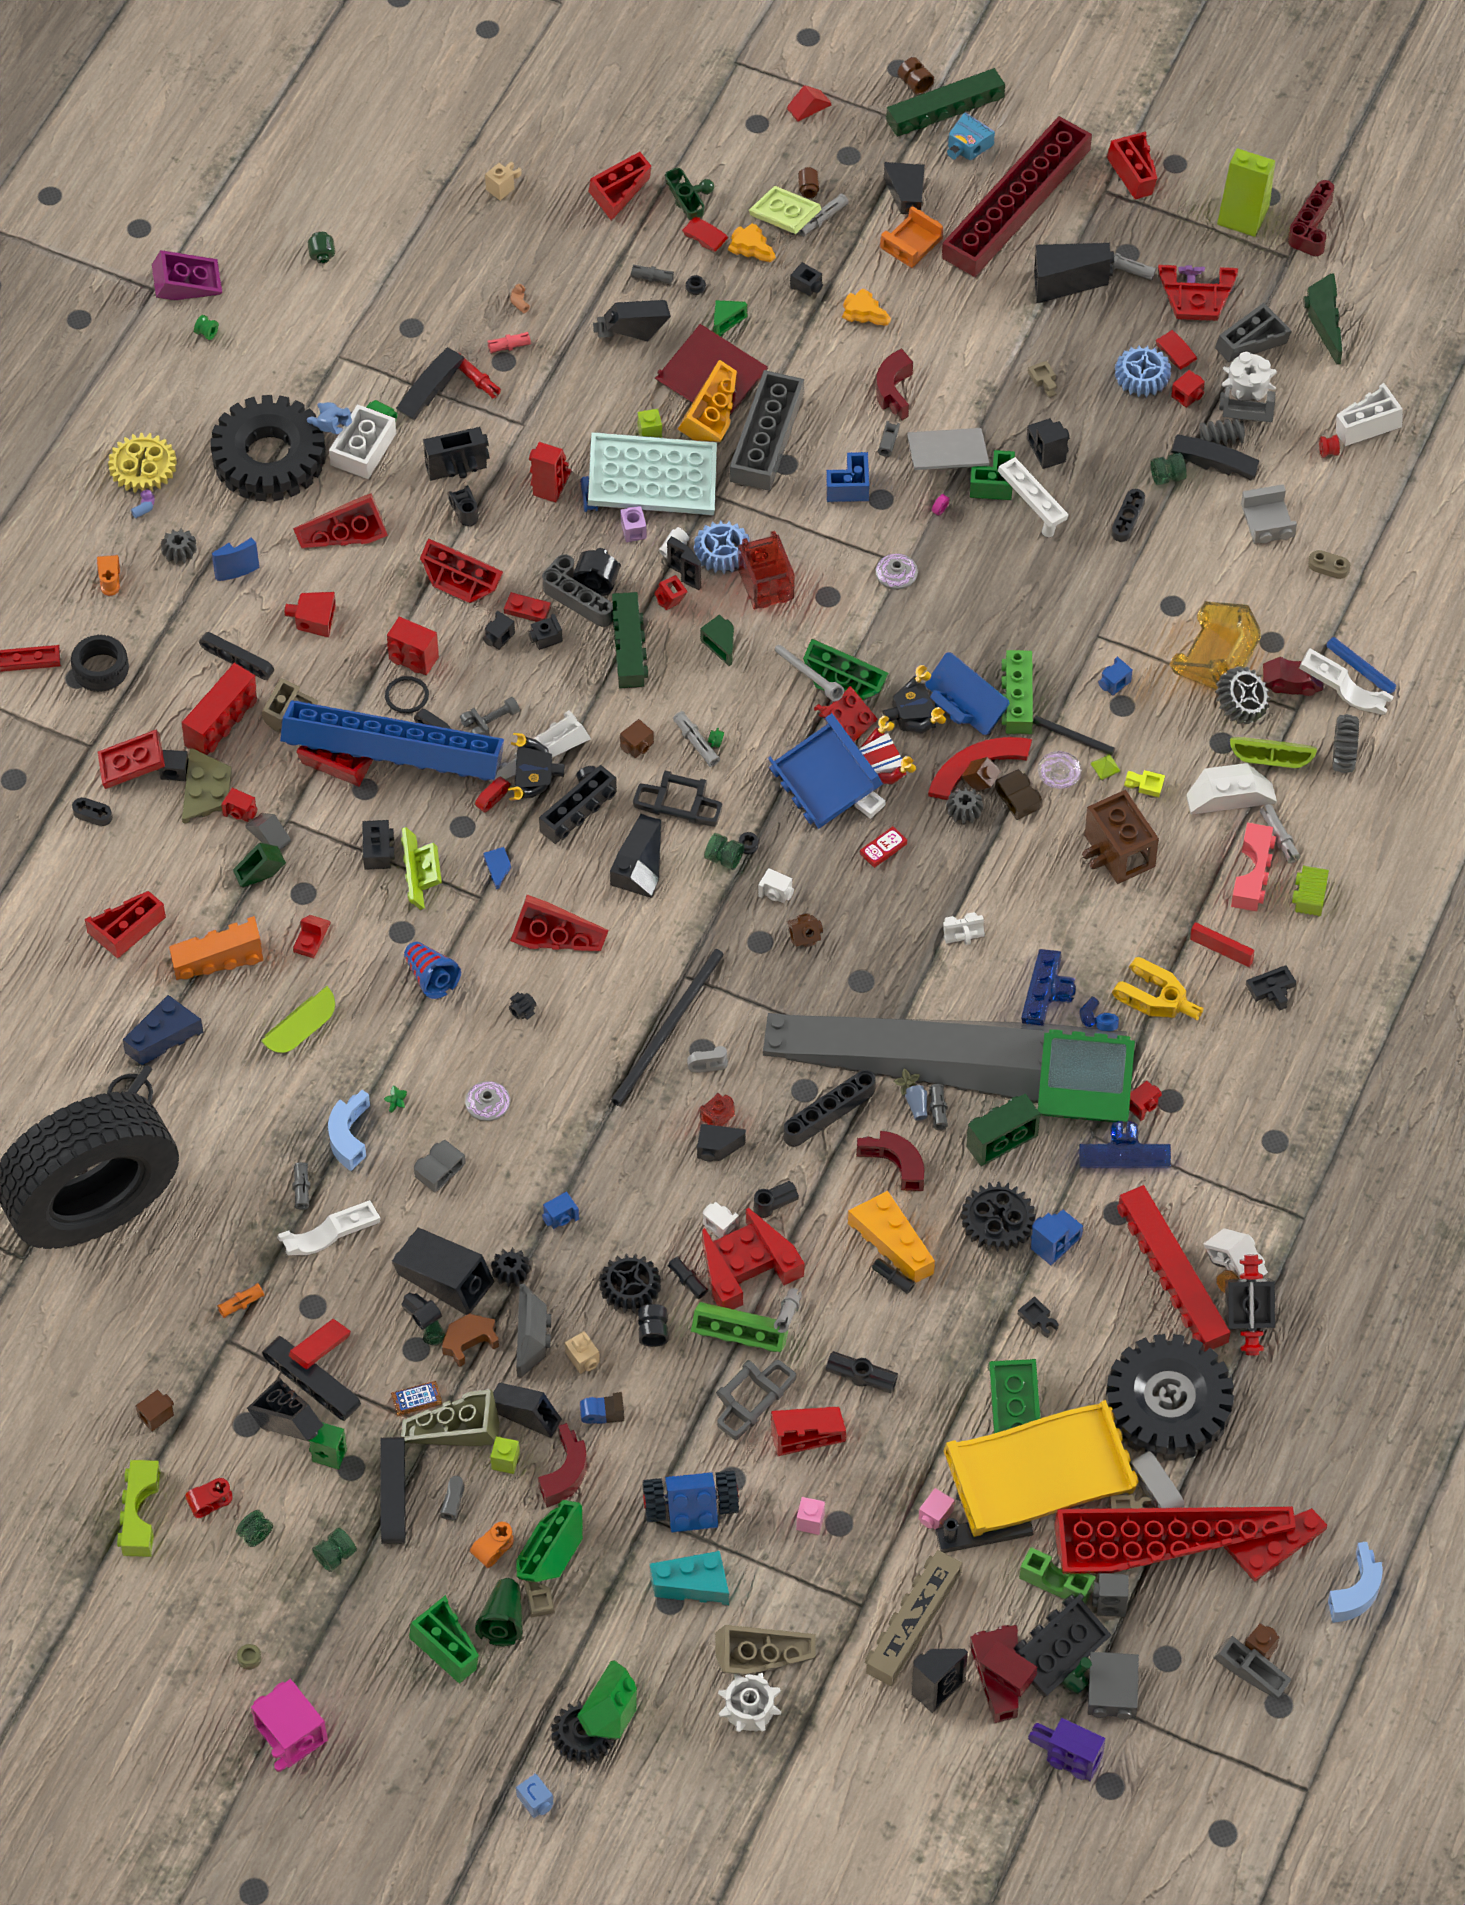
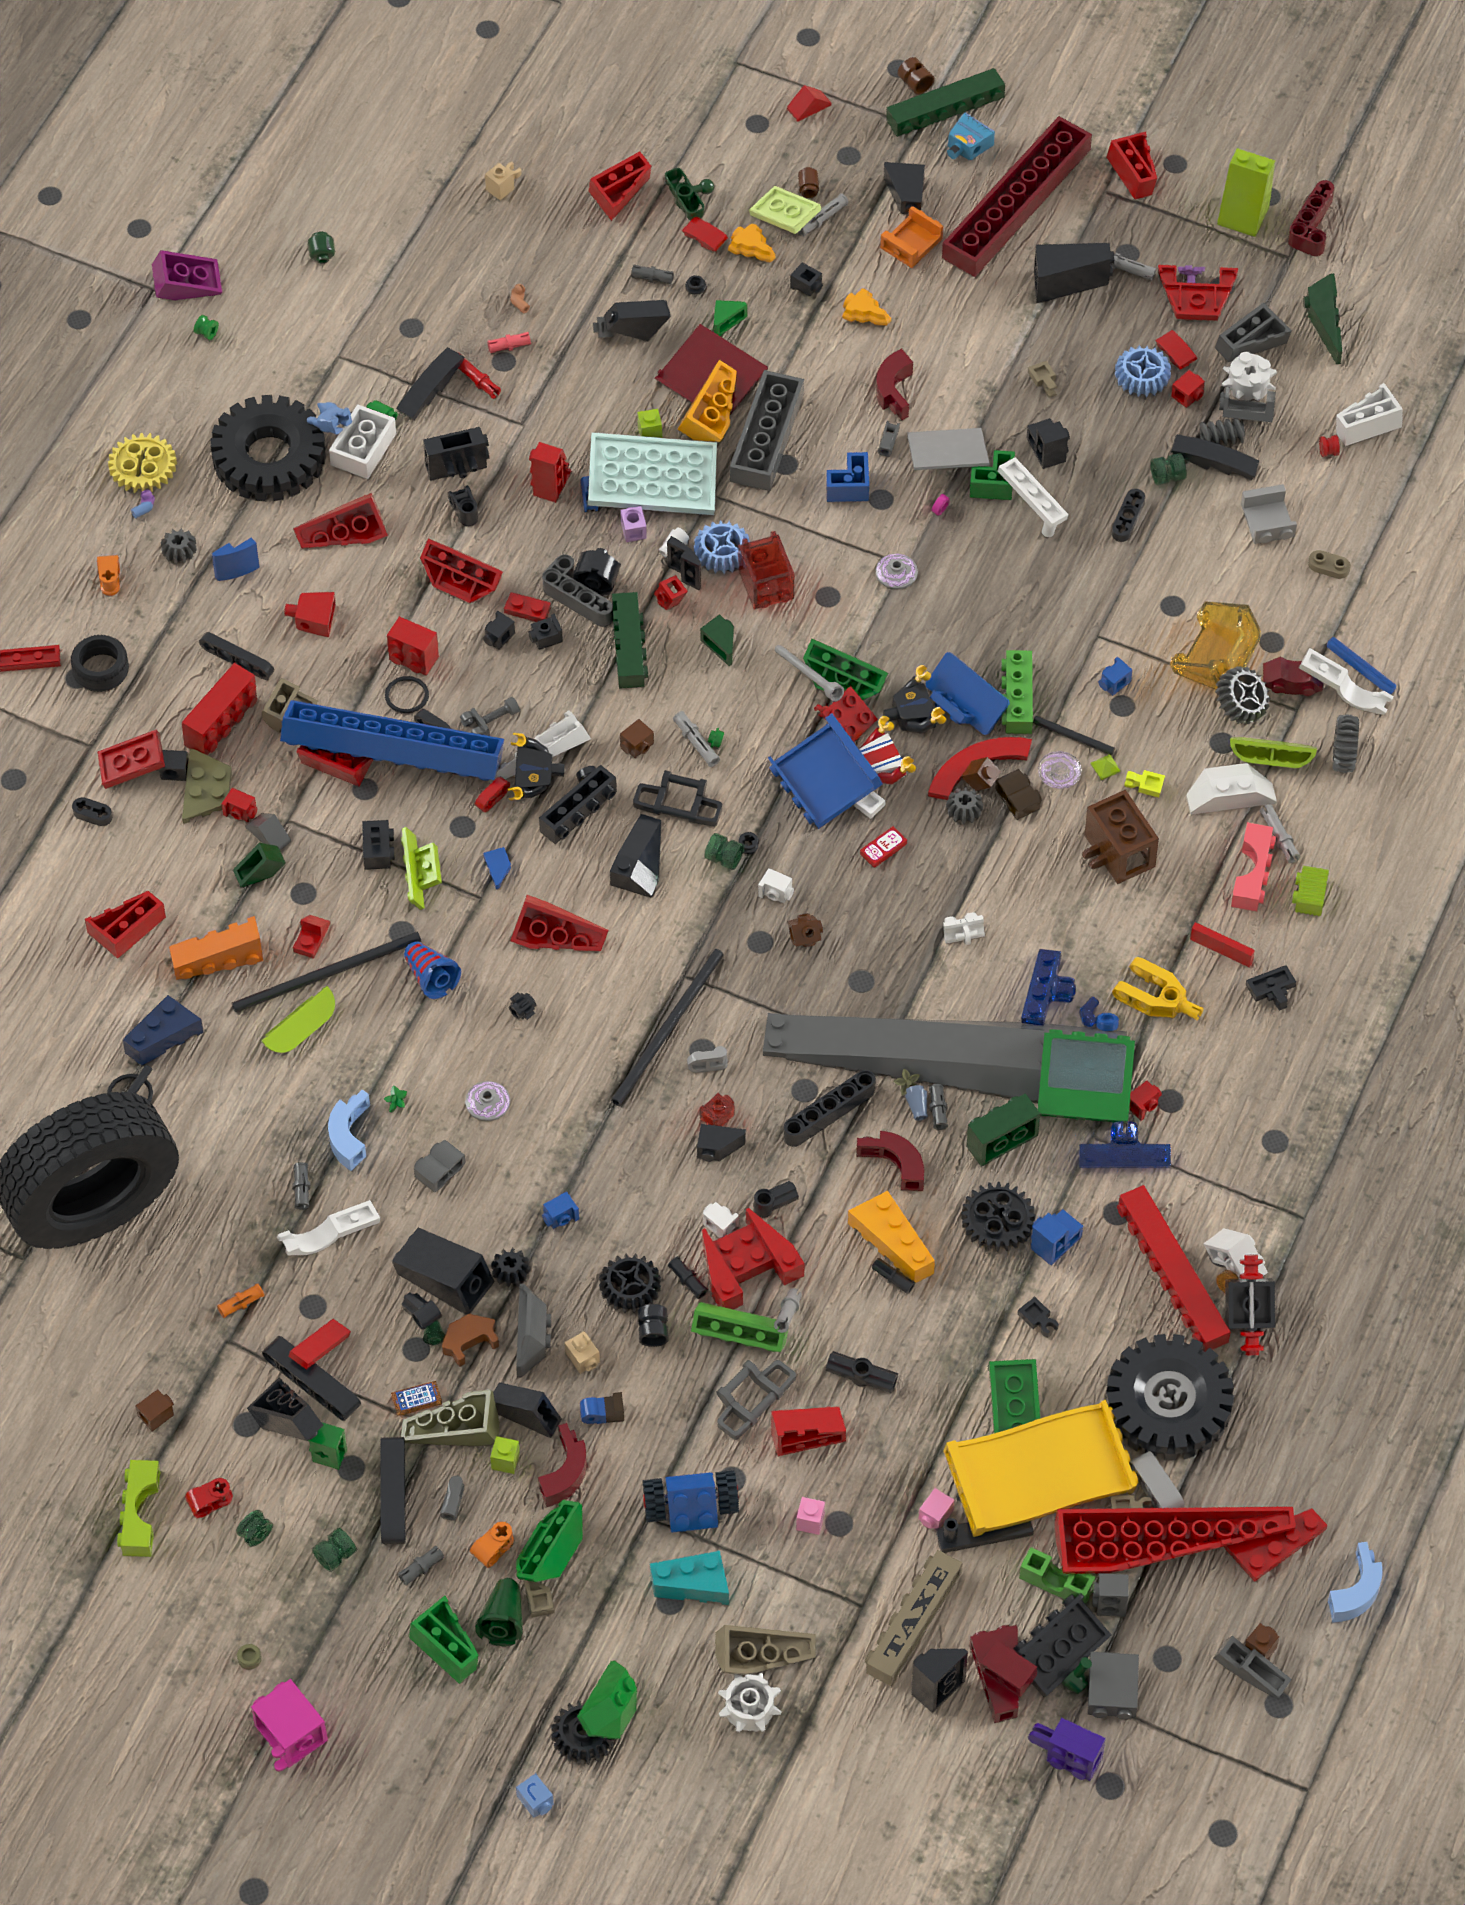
none -> black piece [231,931,421,1013]
none -> dark grey pin [397,1546,444,1586]

